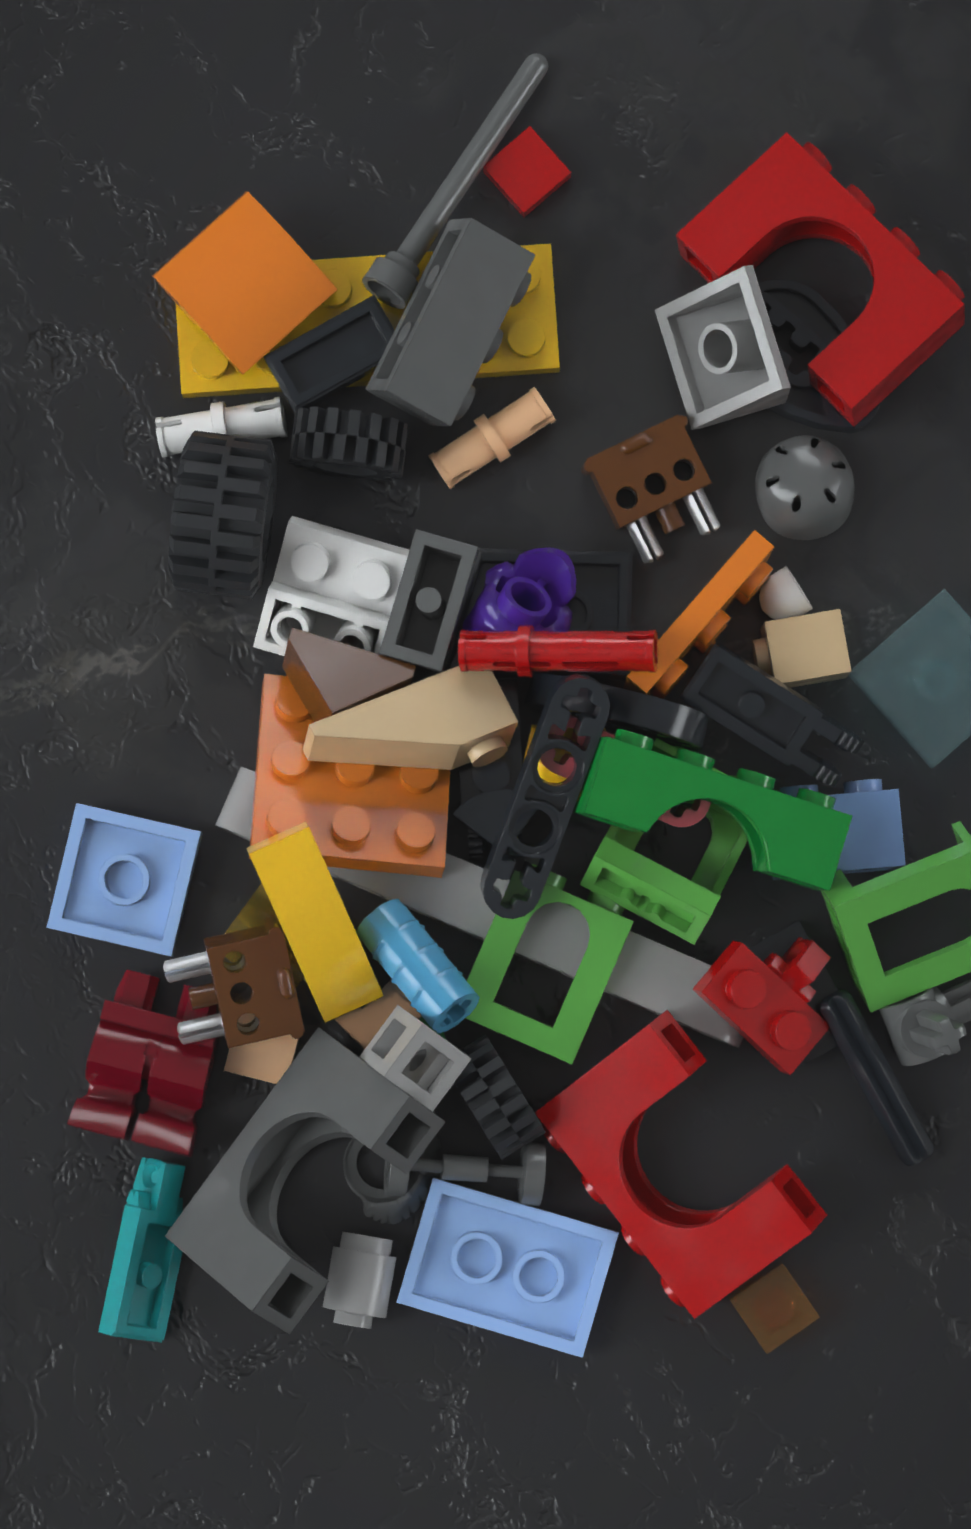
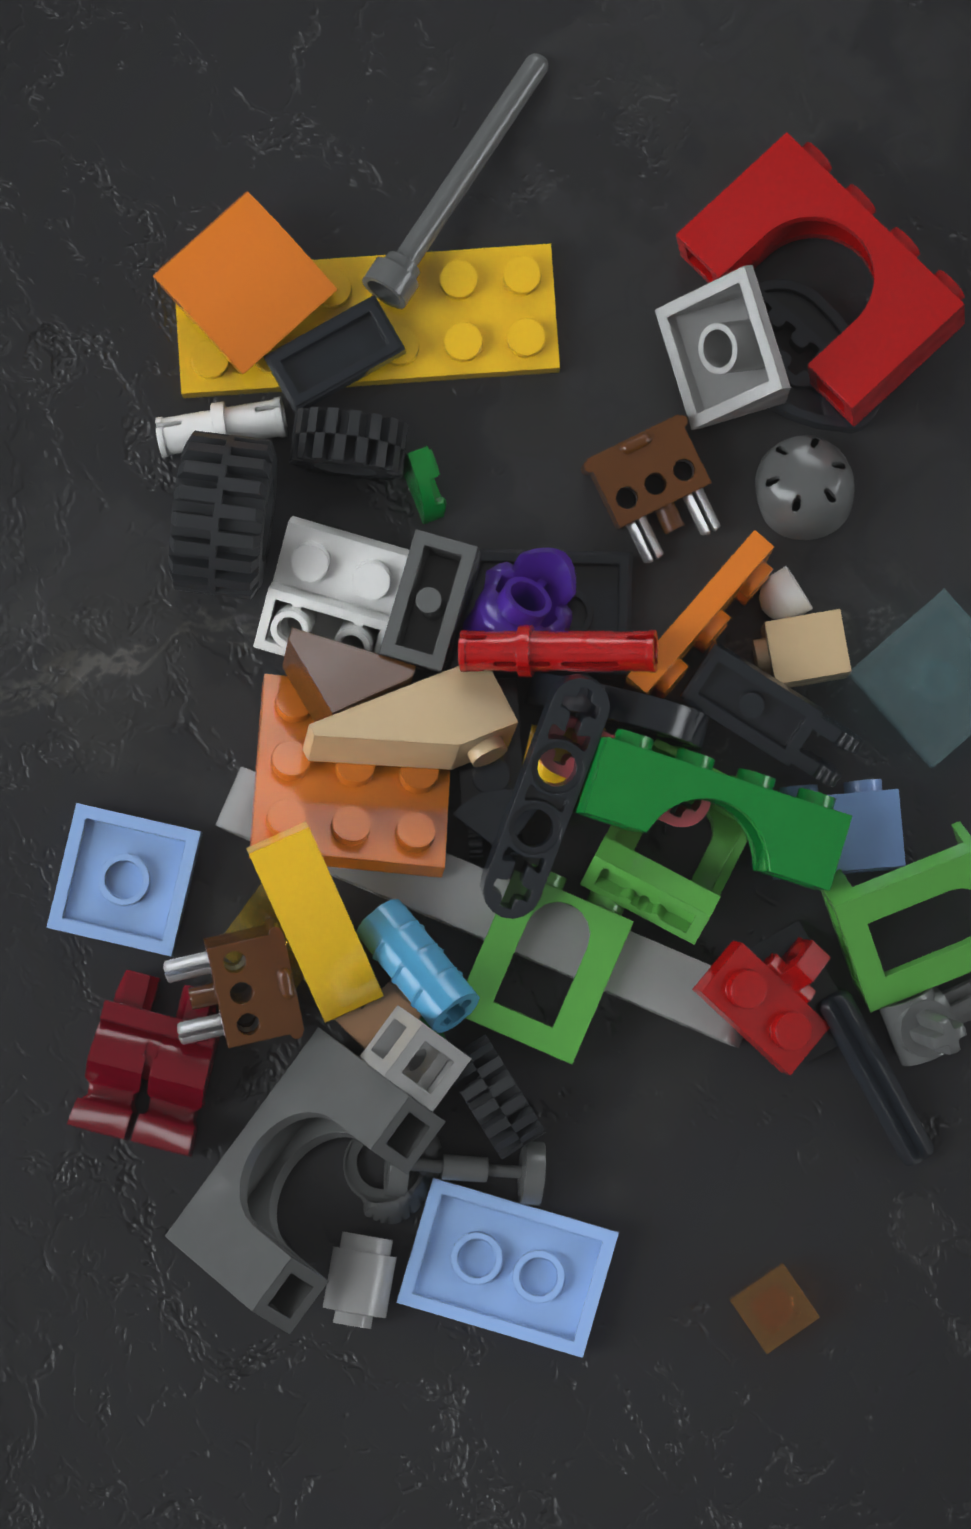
teal hinge [98,1157,185,1343] -> none
light nougat tile [224,1013,300,1084] -> none
dark grey brick [365,218,535,426] -> none
light nougat pin [428,387,556,490] -> none
red tile [483,126,571,218] -> none
red arch [535,1010,827,1319] -> none
none -> green tile [403,446,446,525]

